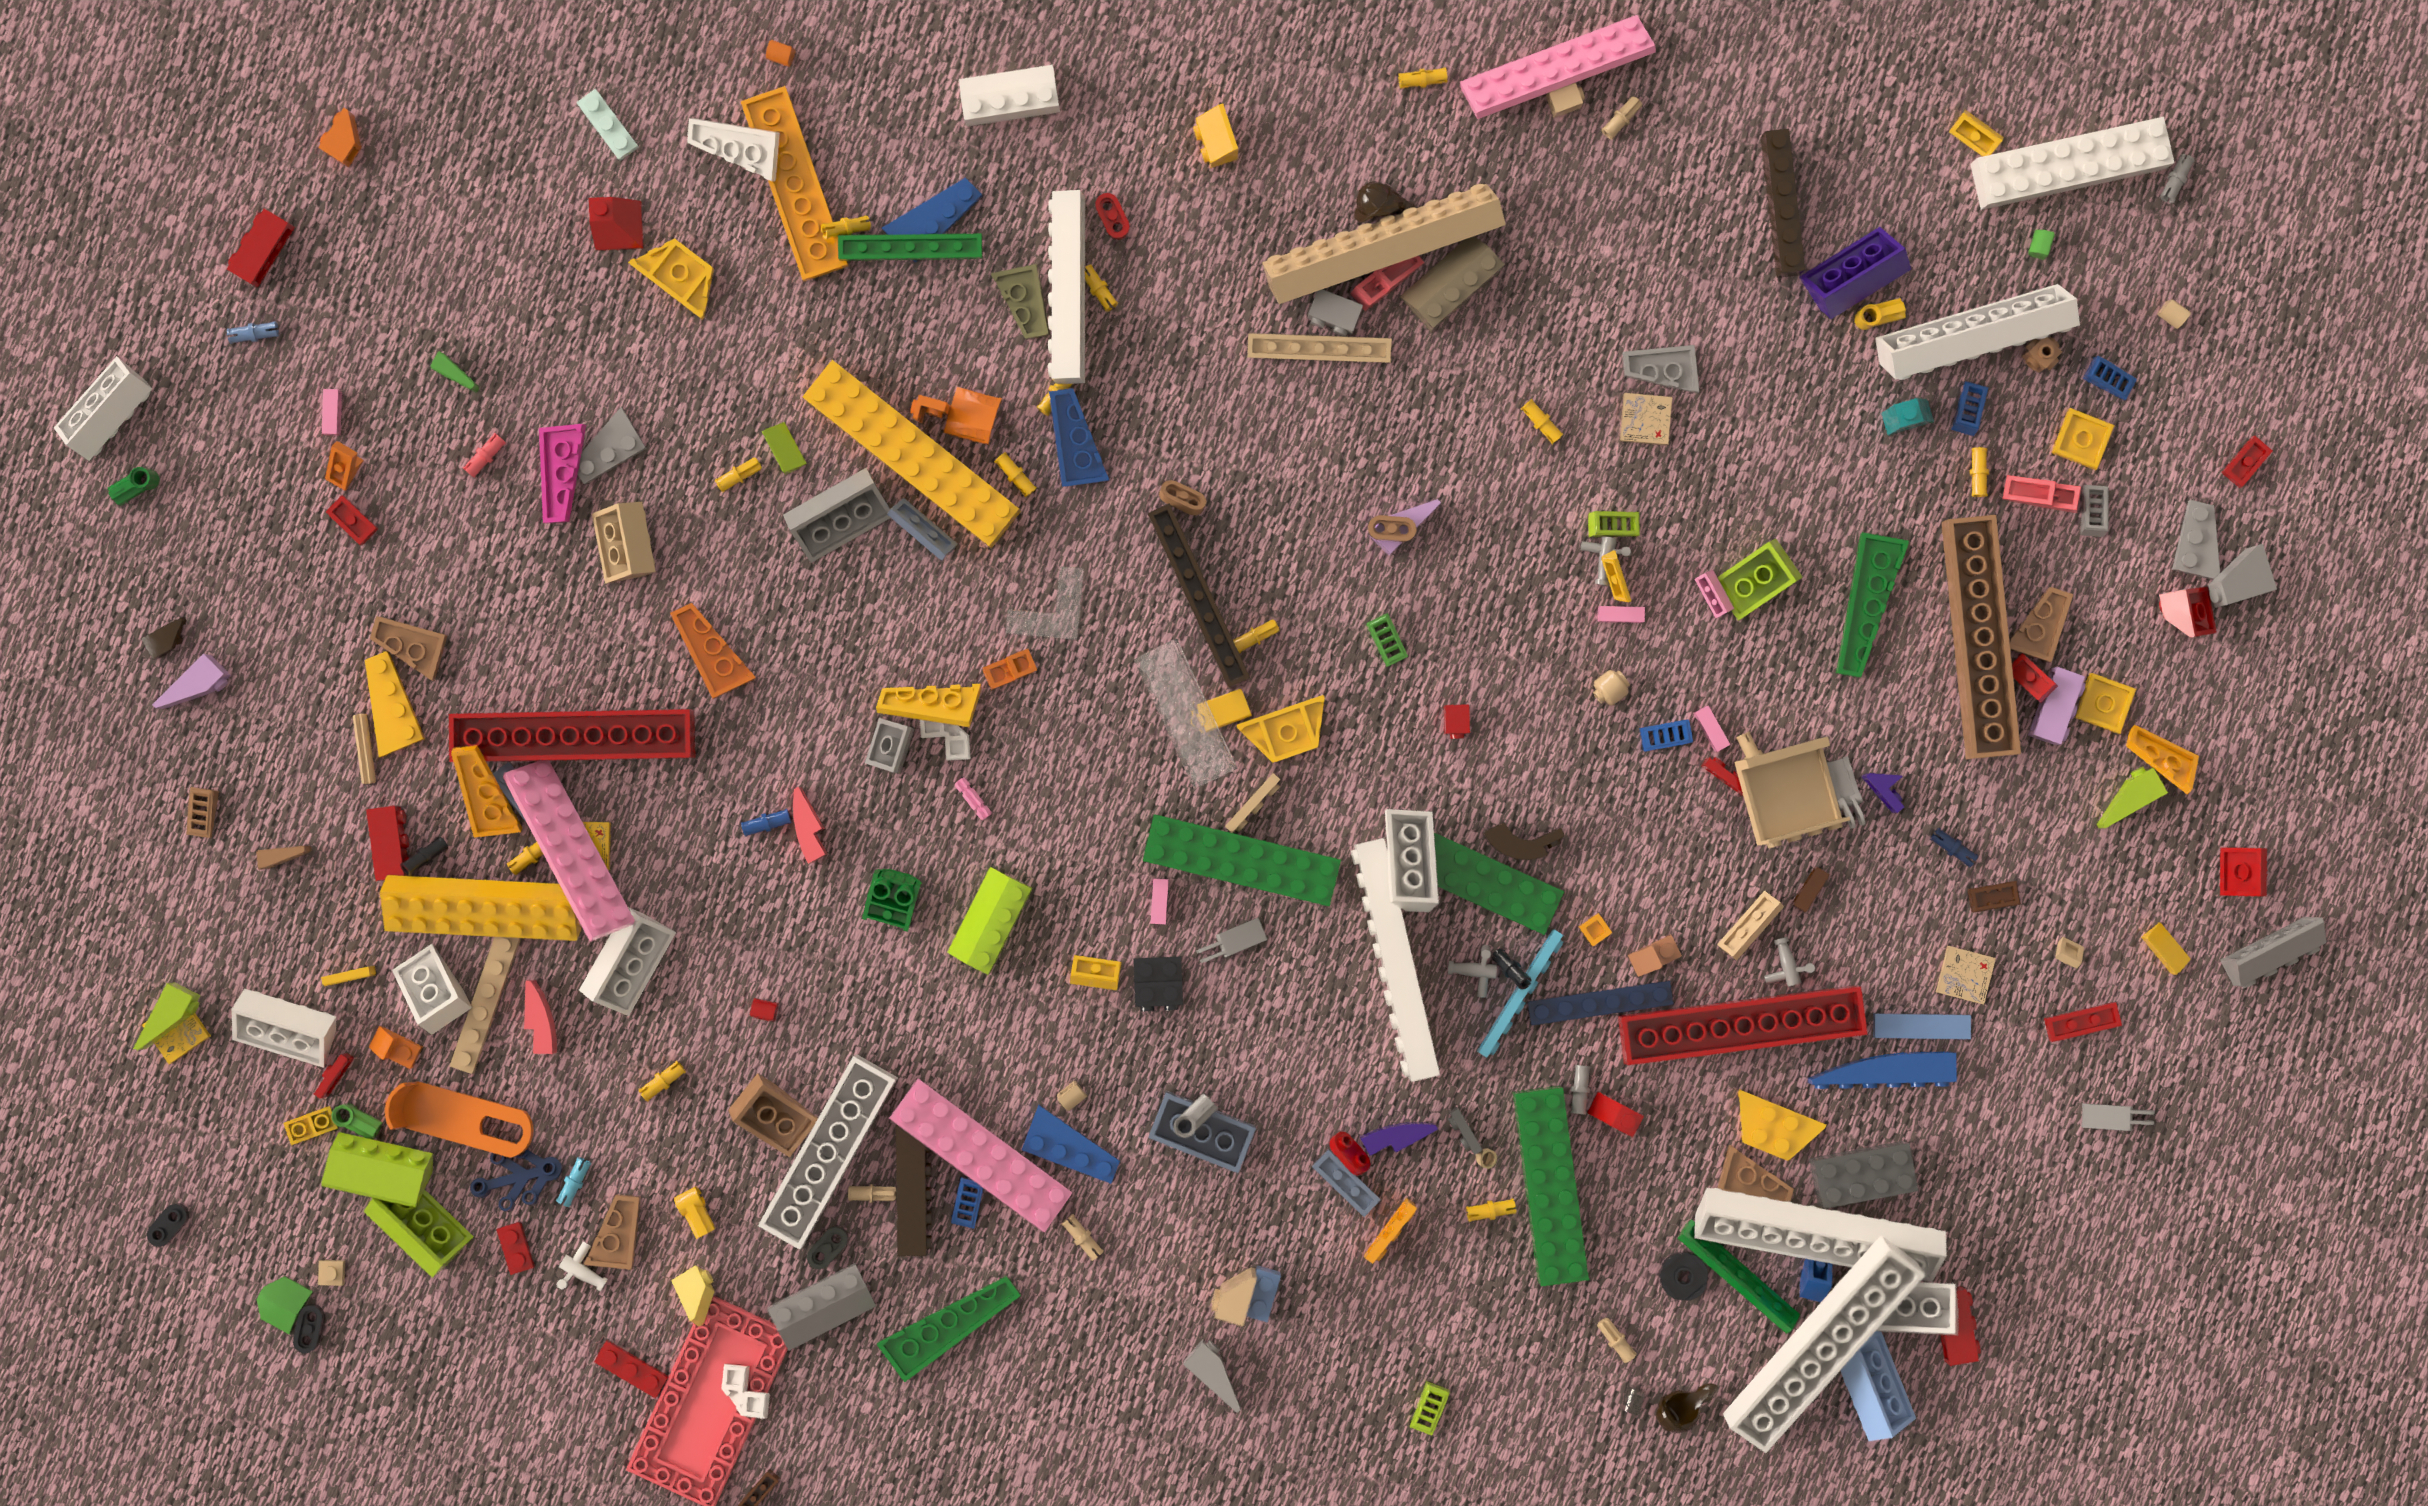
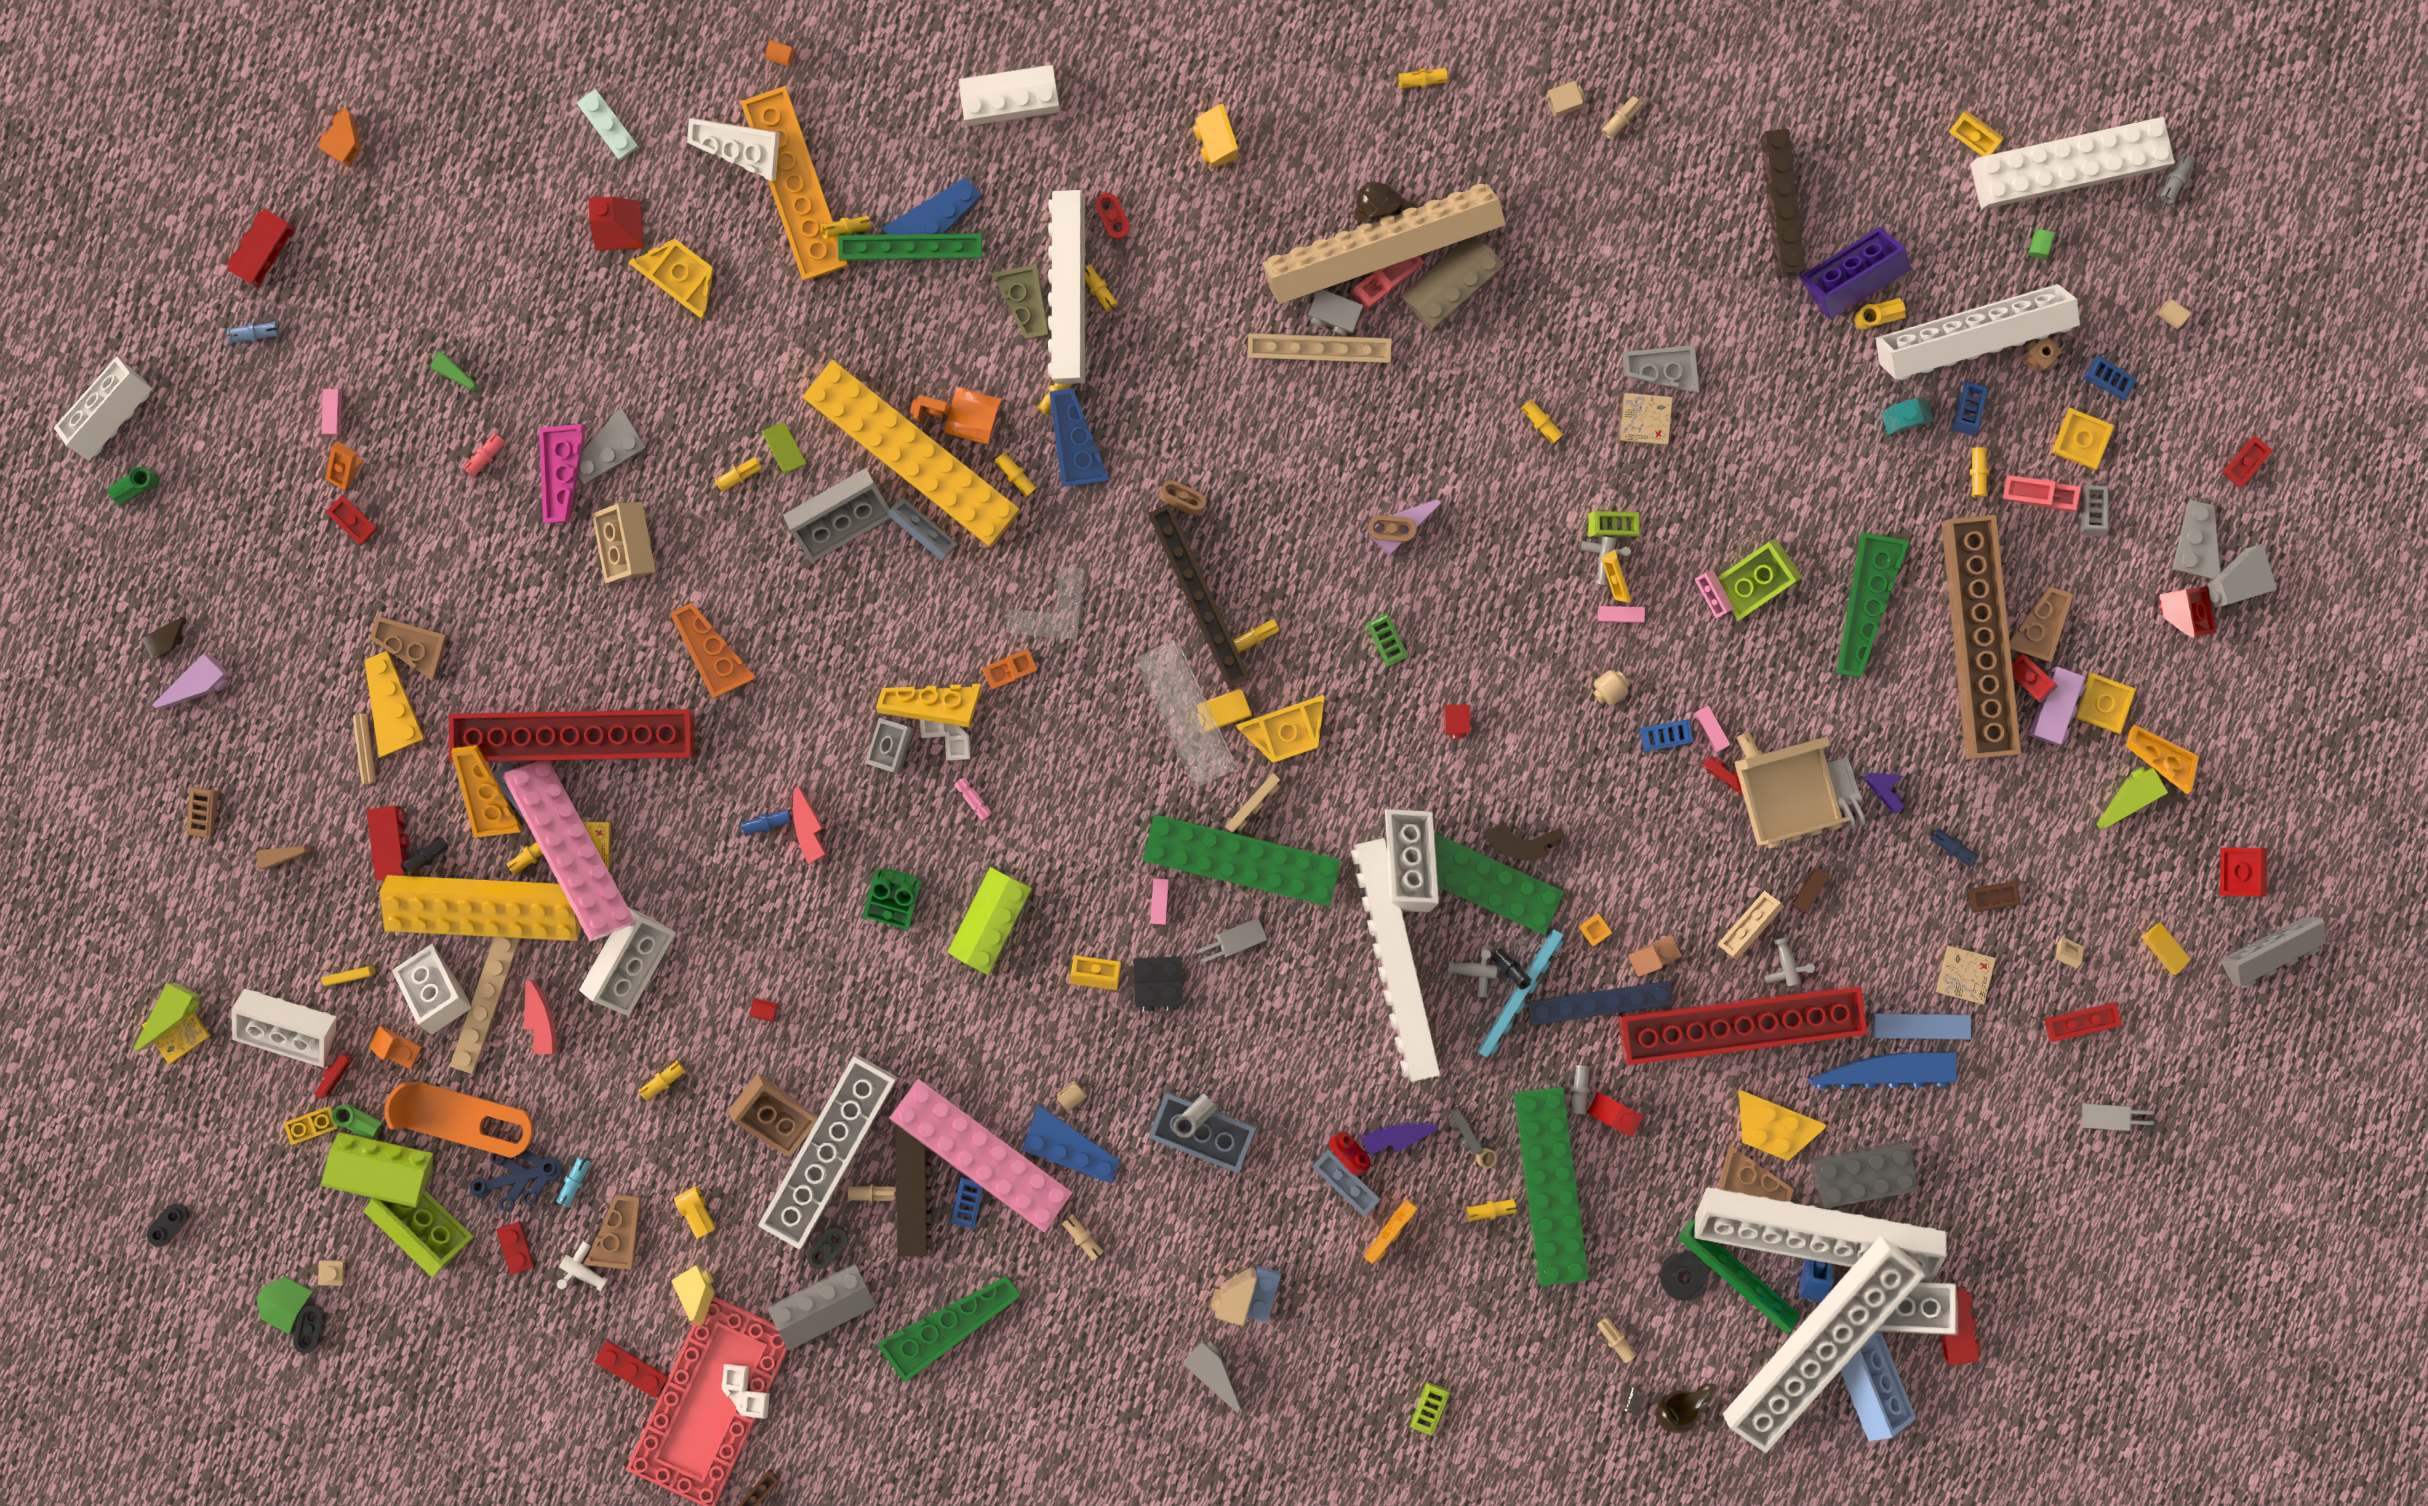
bright pink plate [1460,15,1656,119] -> none

